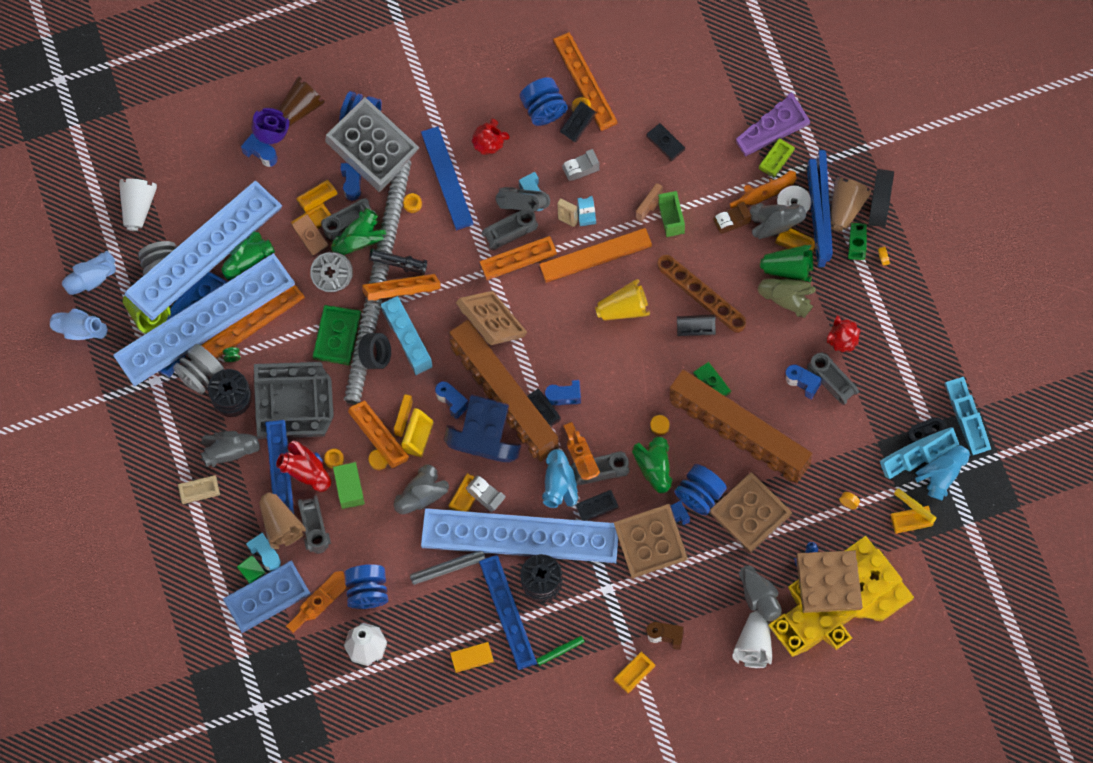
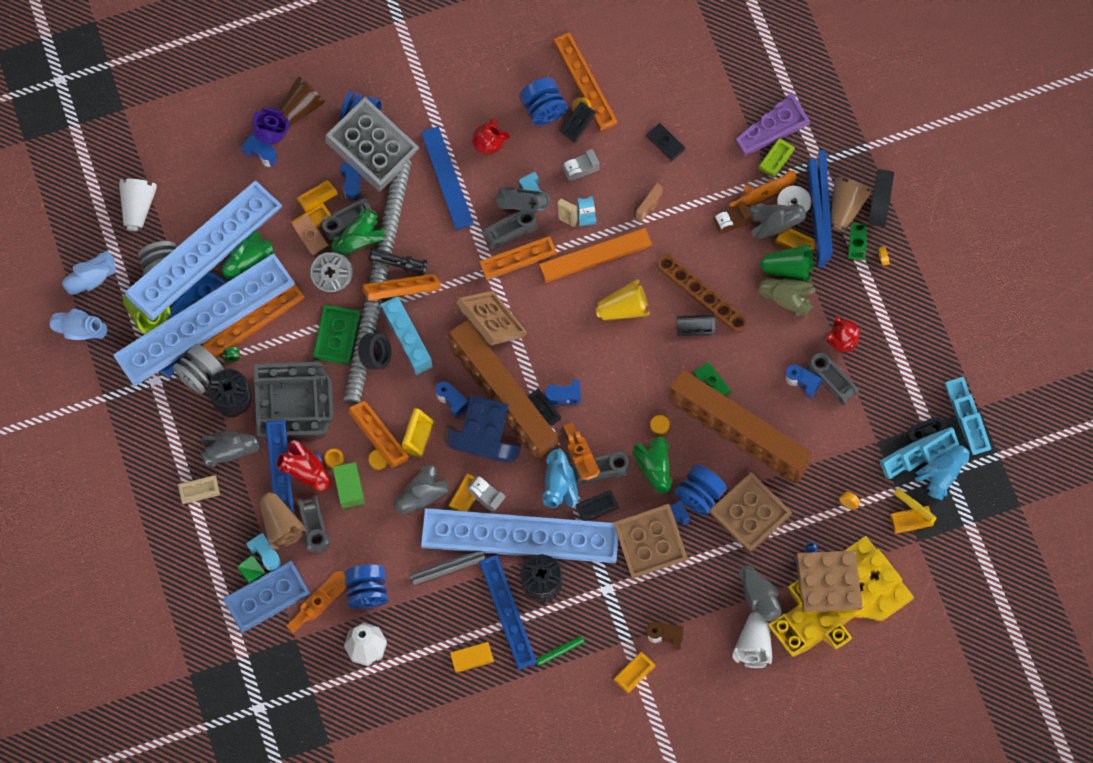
light orange tile [394,394,413,437] -> none
light orange tile [403,193,422,213] -> none
bright green panel [658,191,685,237] -> none

